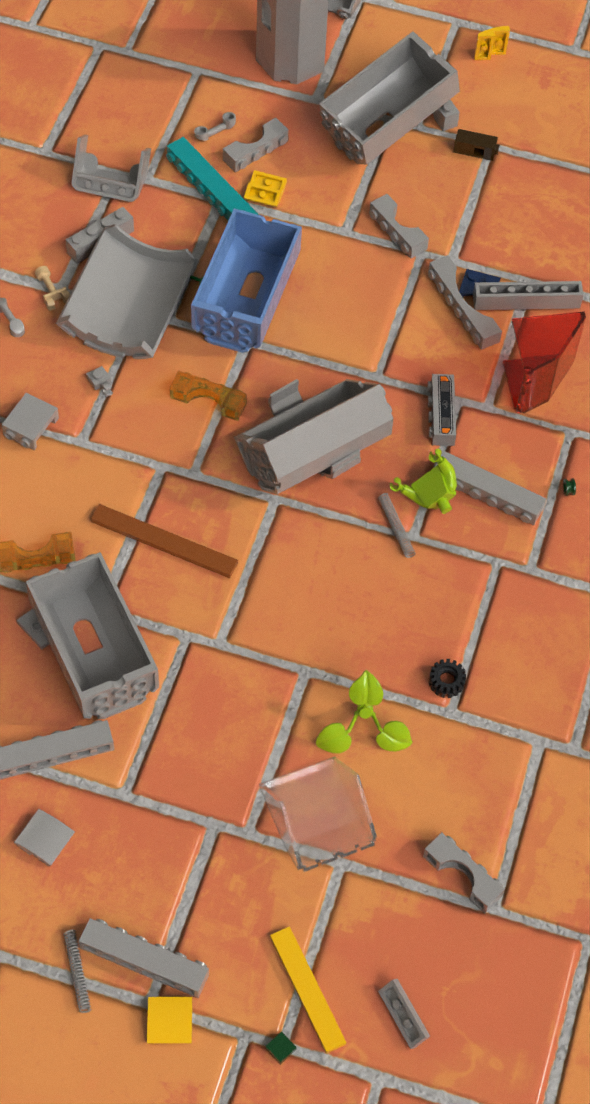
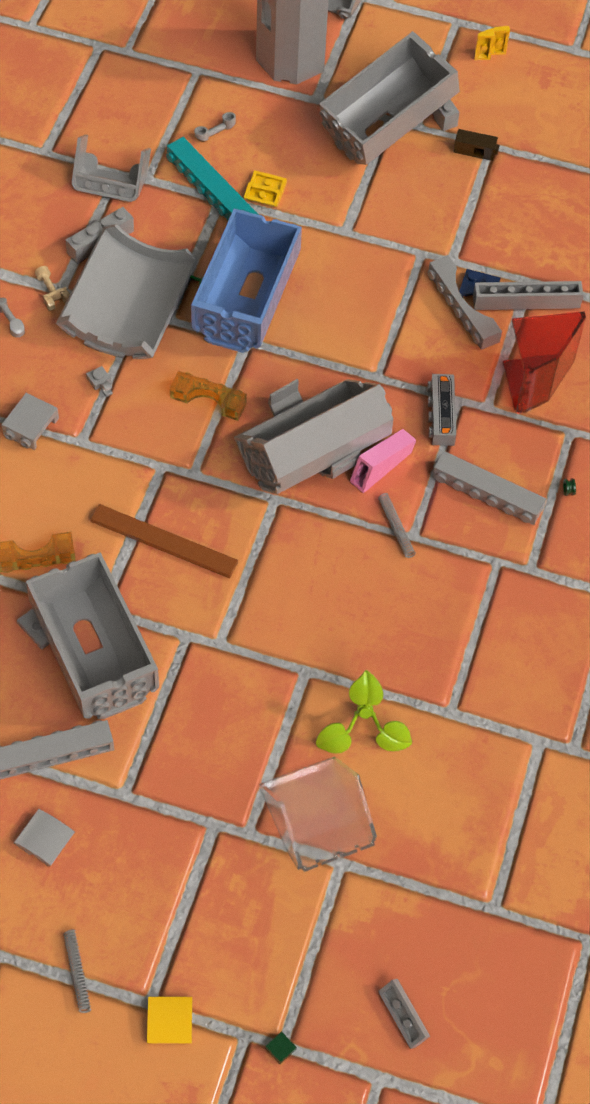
light grey brick [79,918,209,999] -> none
light grey arch [223,118,289,172] -> none
yellow tile [270,926,347,1054] -> none
light grey arch [369,194,429,258] -> none
lime torso [390,449,457,514] -> none
light grey arch [423,832,505,913] -> none
black tyre [429,659,466,698] -> none
none -> bright pink slope [350,429,416,493]

